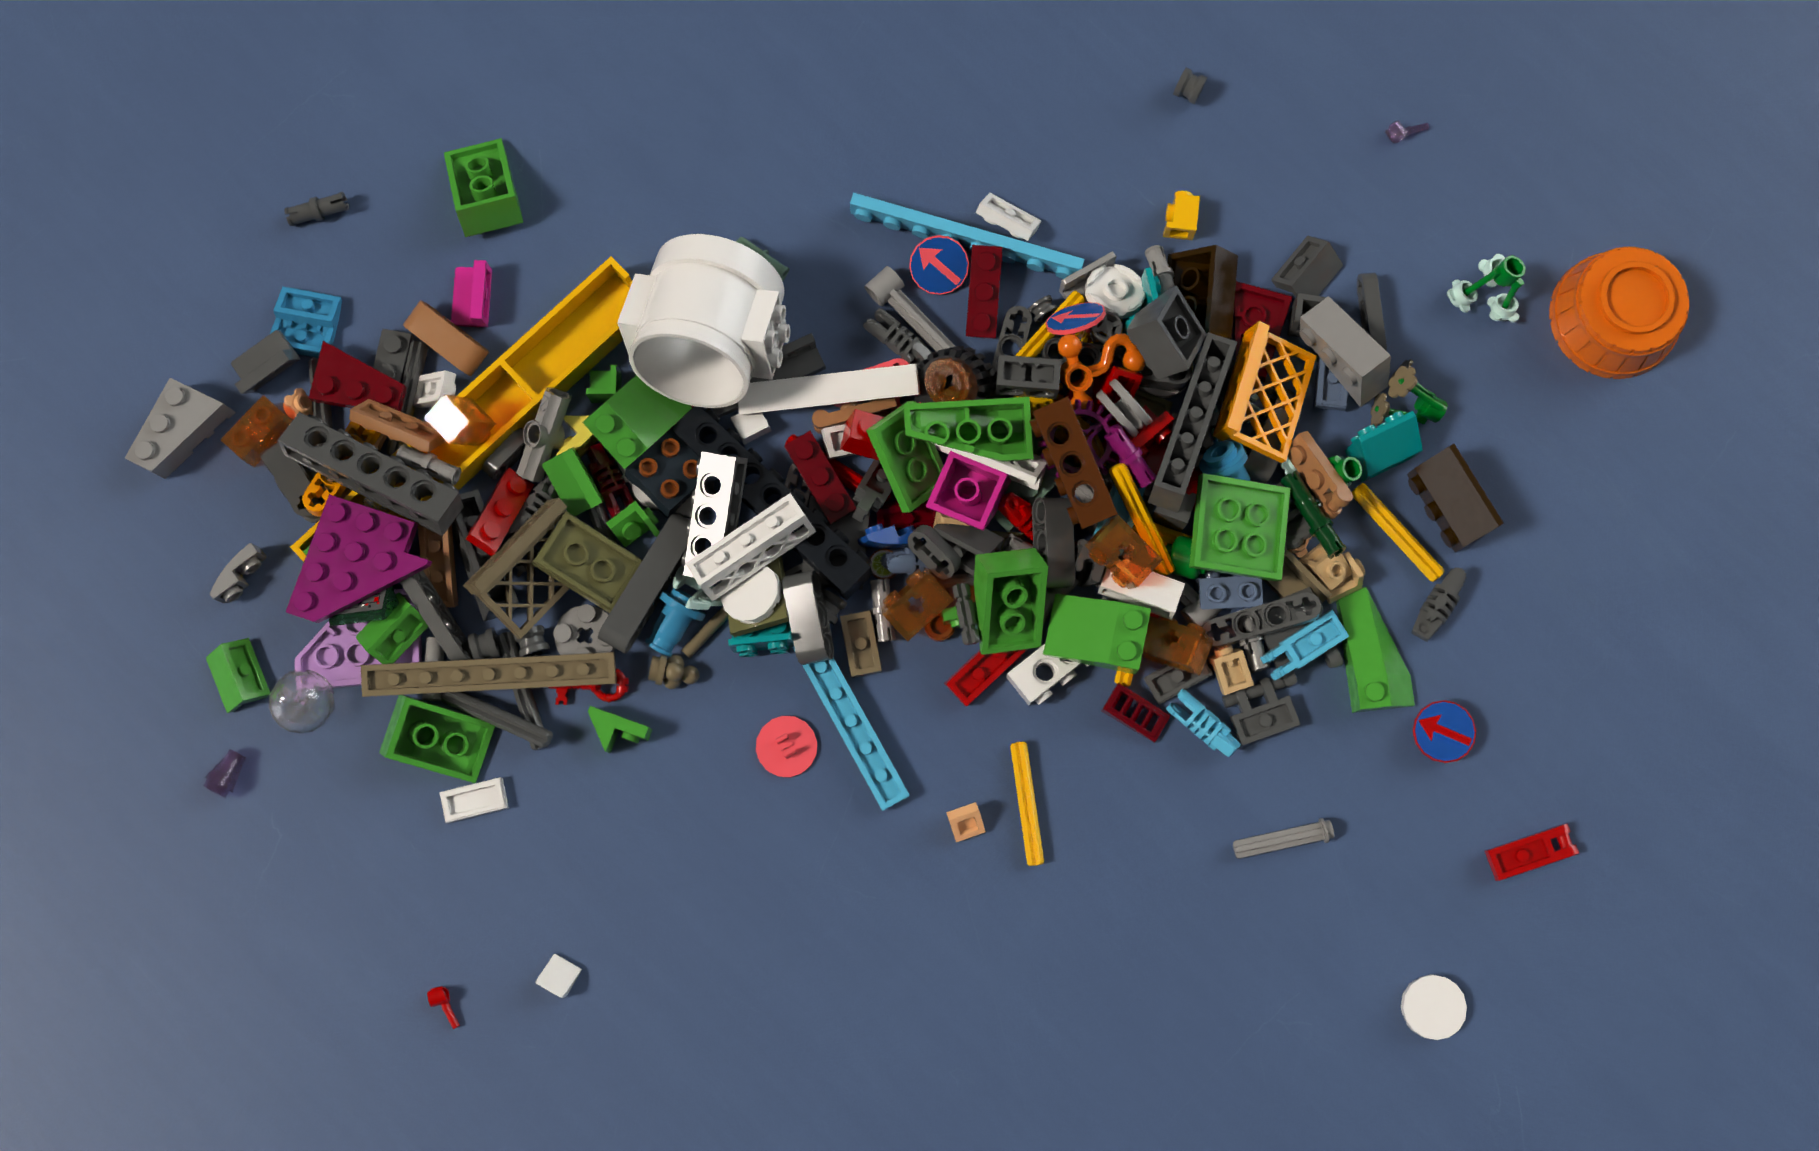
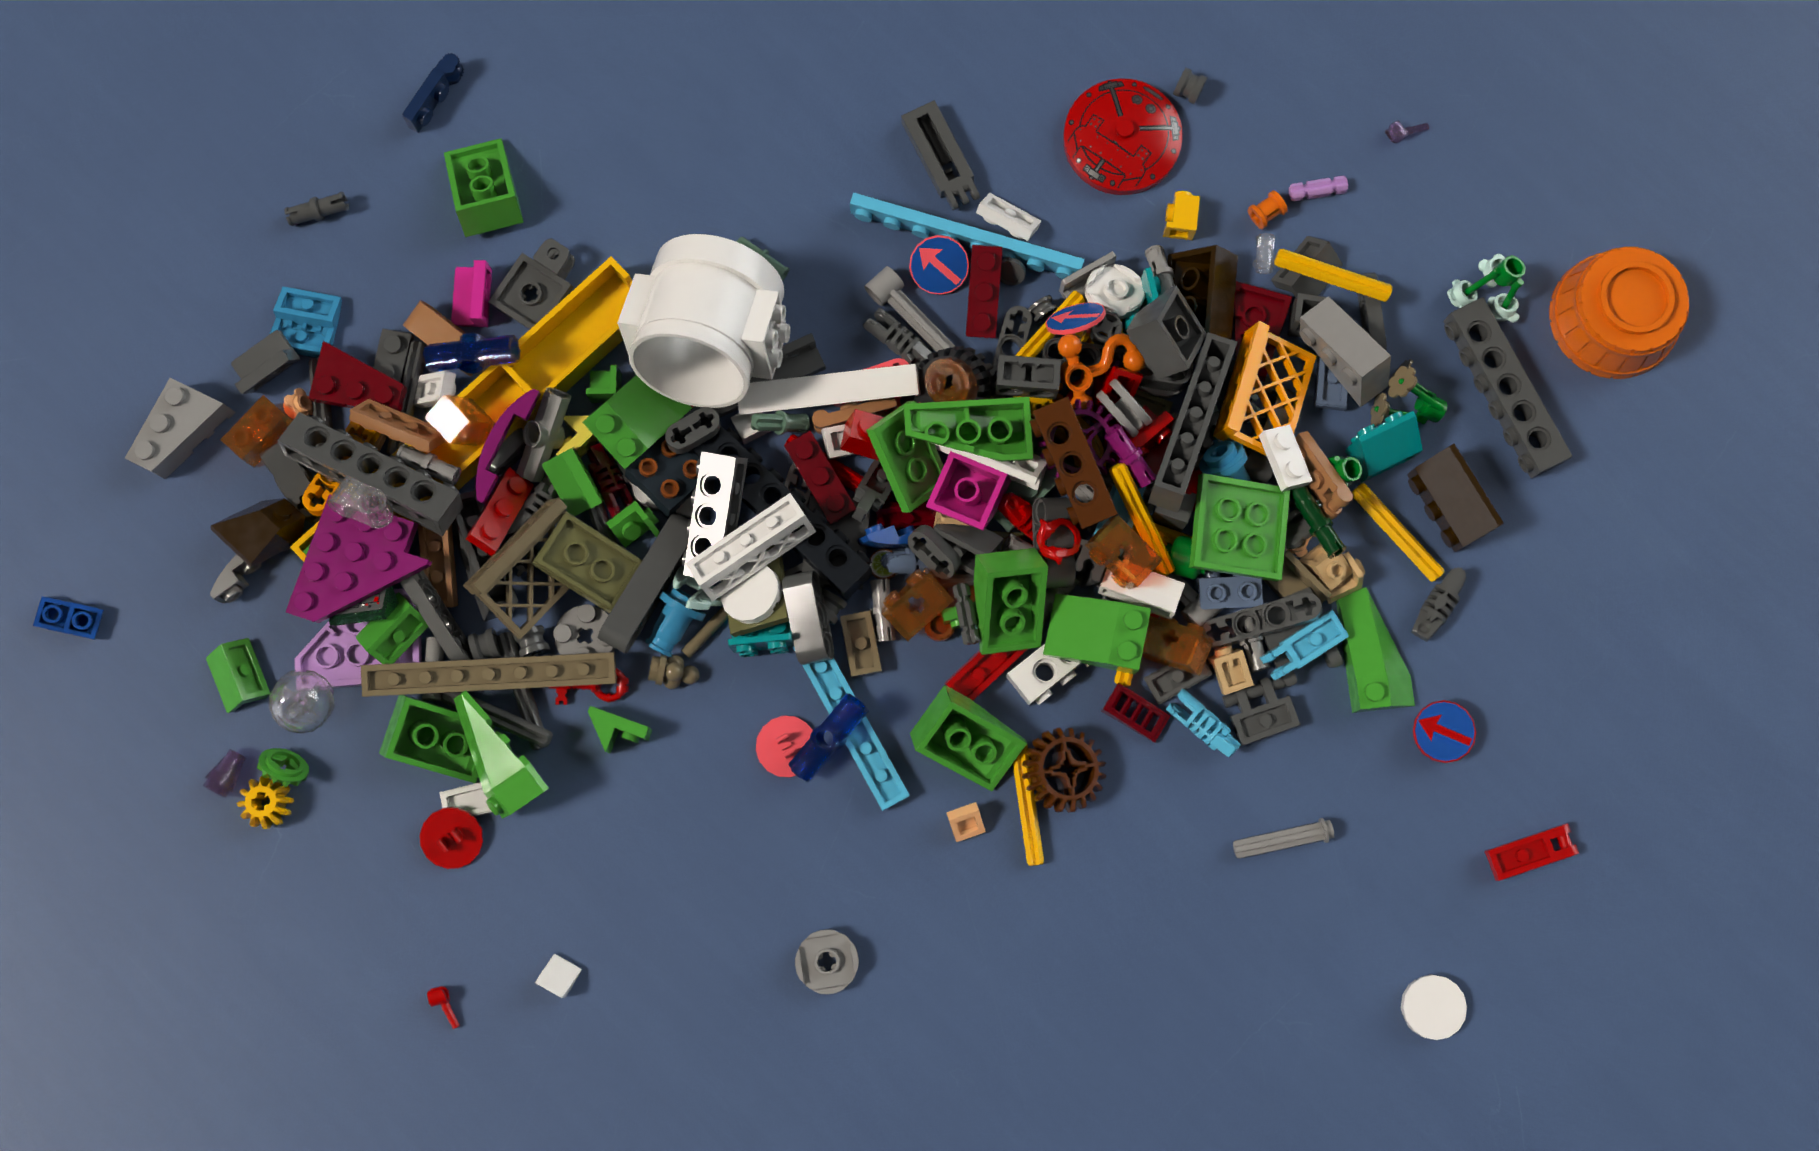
none -> blue slope [33,596,104,640]
none -> dark brown slope [211,498,305,567]
none -> yellow gear [236,776,294,829]
none -> bright green gear [257,748,309,787]
none -> clear piece [327,476,393,529]
none -> dark blue hinge [402,53,464,133]
none -> red piece [420,807,483,869]
none -> clear blue piece [423,333,521,374]
none -> bright green wedge [453,690,549,819]
none -> magenta slope [476,389,541,504]
none -> dark grey plate [488,238,575,330]
none -> dark grey beam [665,407,721,454]
none -> sand green axle [751,410,810,435]
none -> clear blue piece [788,693,869,782]
none -> light grey plate [795,929,859,994]
none -> dark grey hinge [901,100,980,211]
none -> bright green slope [910,685,1027,791]
none -> dark grey piece [1000,258,1026,286]
none -> reddish brown gear [1022,727,1107,813]
none -> red piece [1036,518,1081,565]
none -> red dish [1063,78,1182,195]
none -> orange bush [1248,190,1288,230]
none -> clear pin [1252,233,1276,274]
none -> white plate [1258,425,1313,492]
none -> yellow axle [1274,249,1393,302]
none -> lavender axle [1289,176,1348,201]
none -> dark grey brick [1443,297,1573,479]

